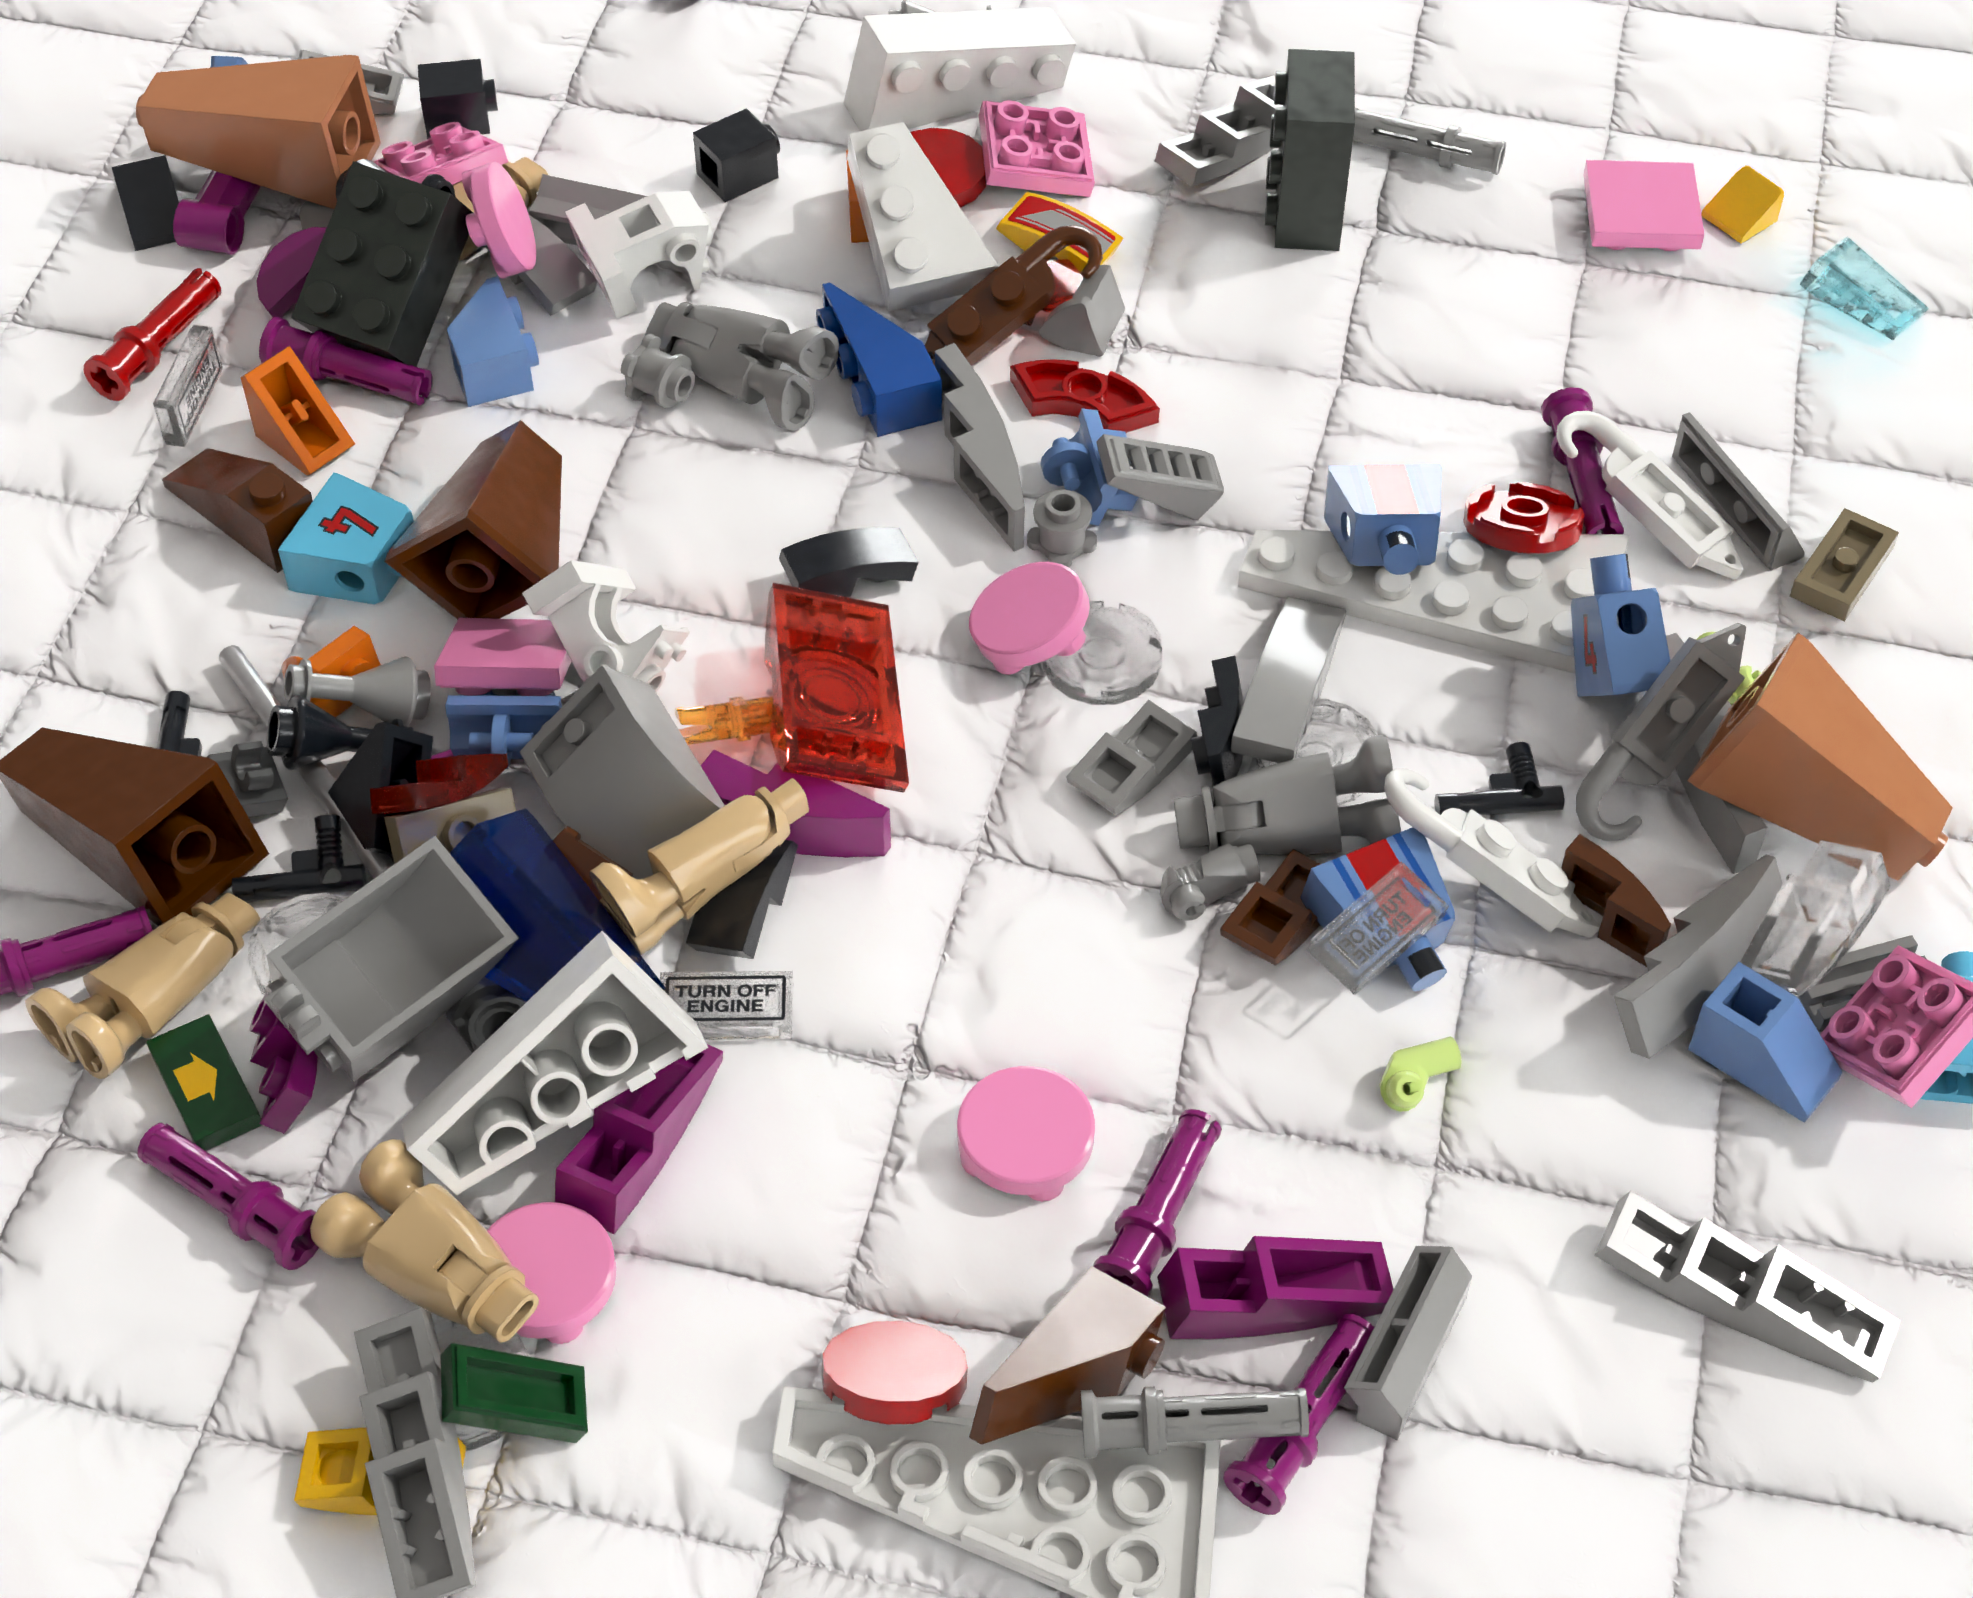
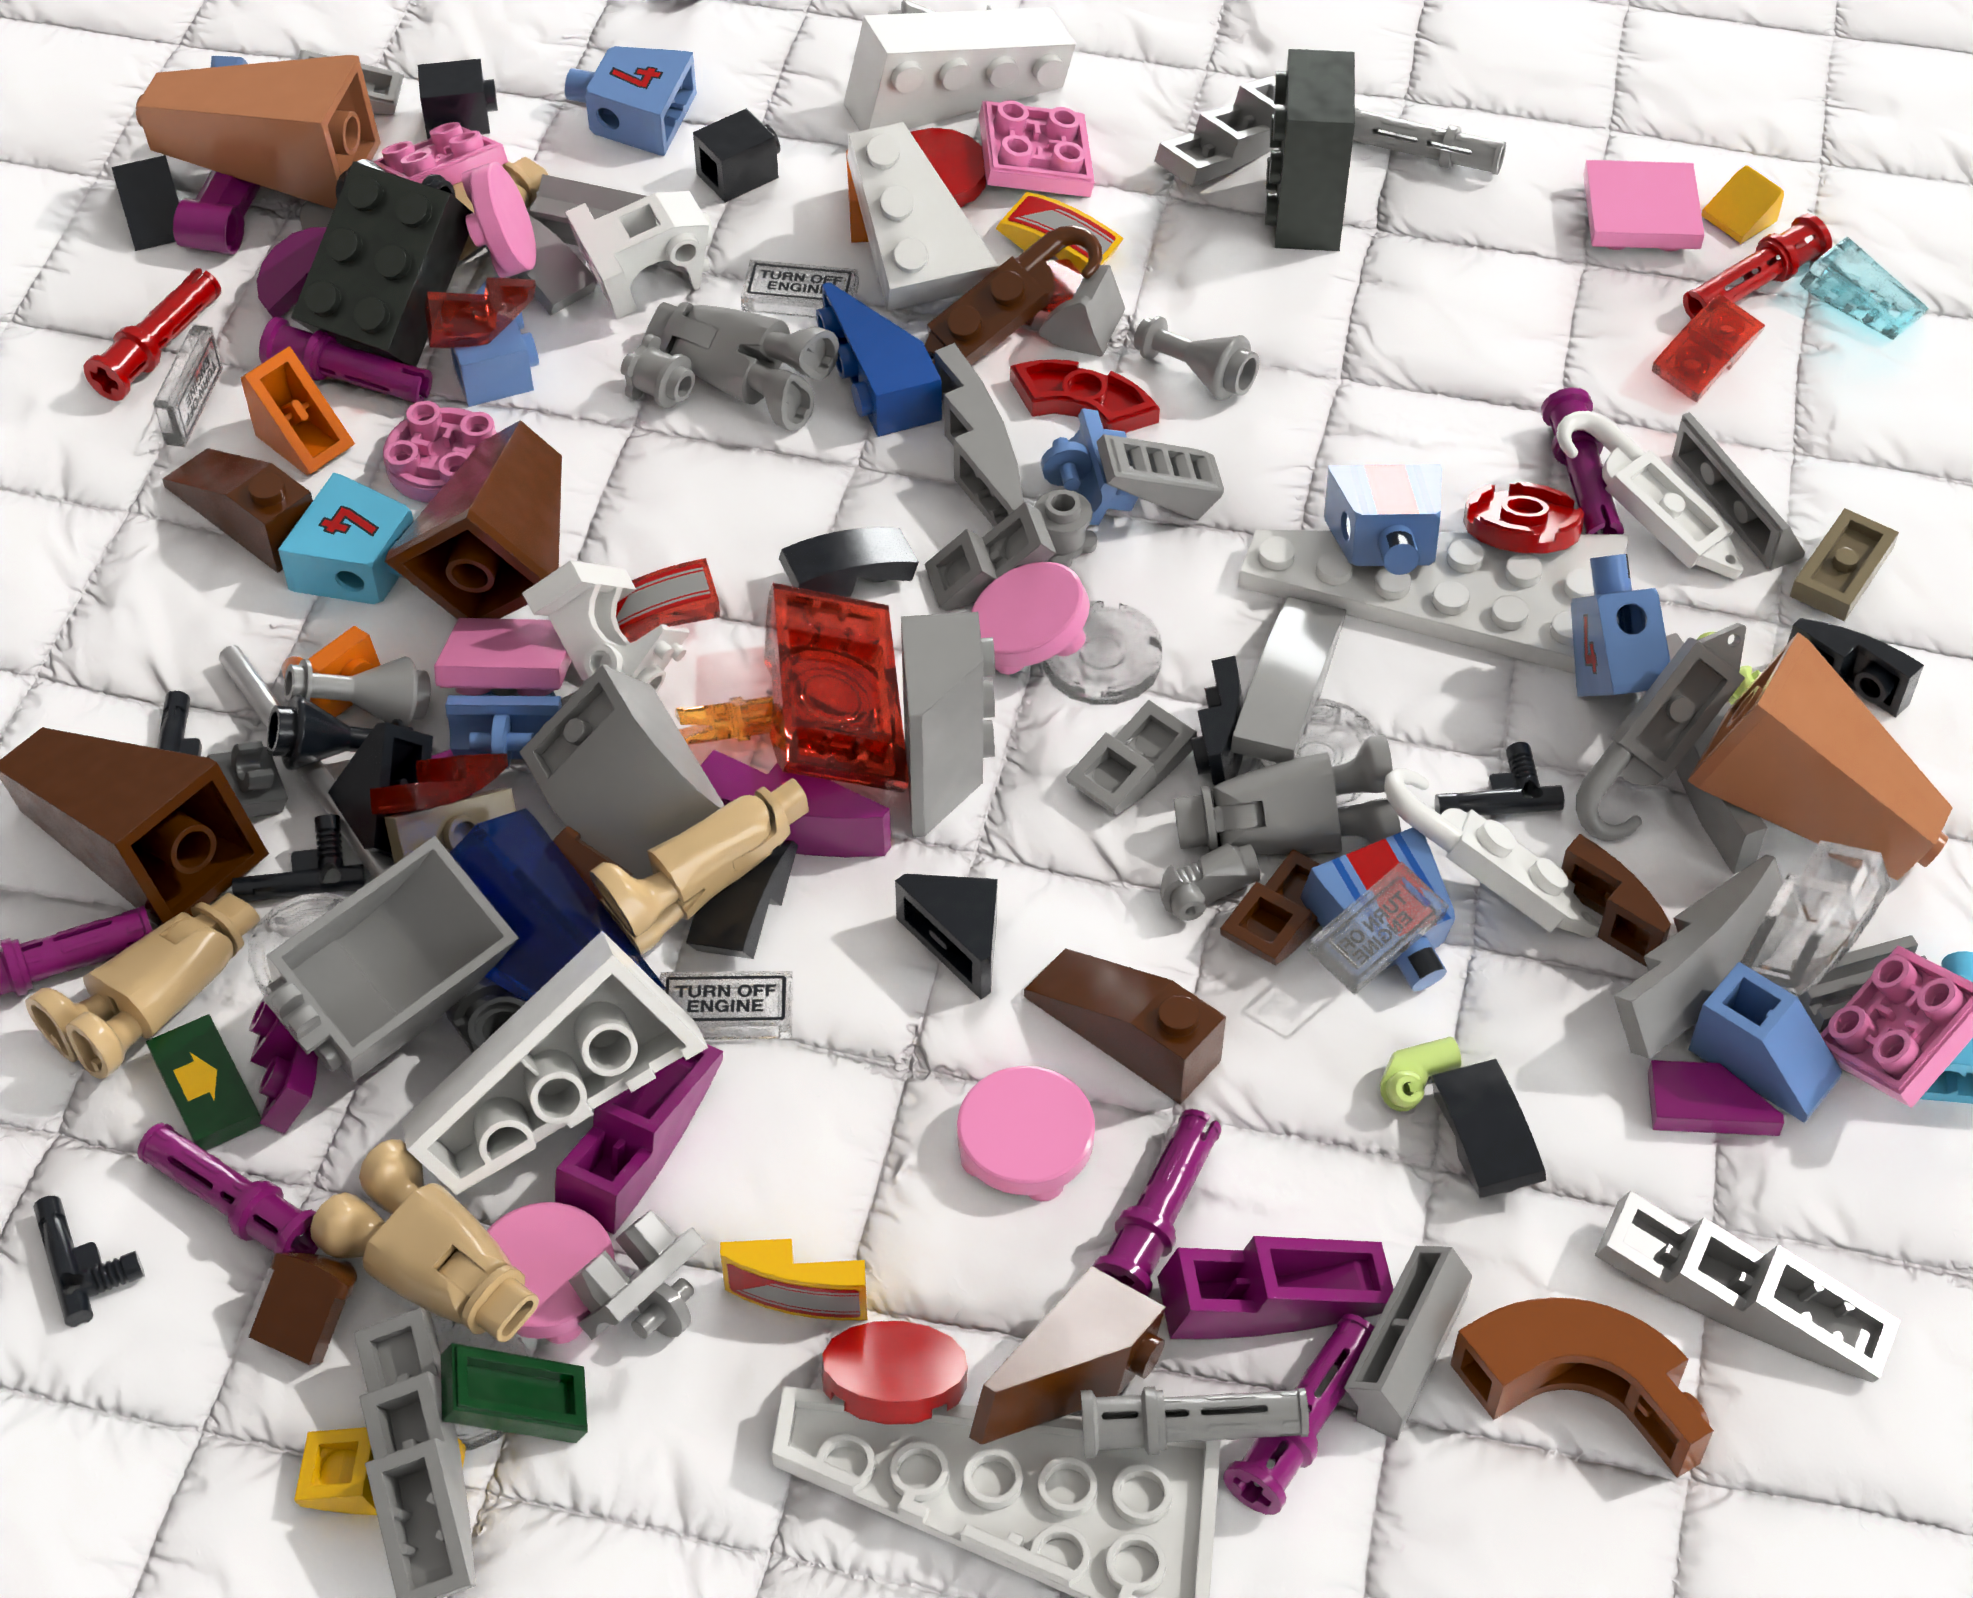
none -> black hose [33,1196,145,1327]
none -> reddish brown tile [249,1253,357,1365]
none -> bright pink tile [383,401,497,503]
none -> clear red slope [425,277,536,348]
none -> medium blue torso [565,46,697,156]
none -> light grey hips [569,1210,706,1340]
none -> slope [616,558,720,643]
none -> slope [720,1239,868,1321]
none -> clear tile [741,260,859,318]
none -> black slope [895,874,998,1000]
none -> light grey slope [901,612,995,837]
none -> light grey slope [924,502,1056,611]
none -> reddish brown slope [1024,948,1226,1104]
none -> light grey piece [1134,316,1260,400]
none -> black slope [1431,1059,1546,1198]
none -> dark orange arch [1450,1297,1714,1478]
none -> magenta tile [1647,1060,1784,1136]
none -> clear red slope [1651,294,1765,403]
none -> red pin [1683,213,1832,324]
none -> black slope [1787,618,1924,718]

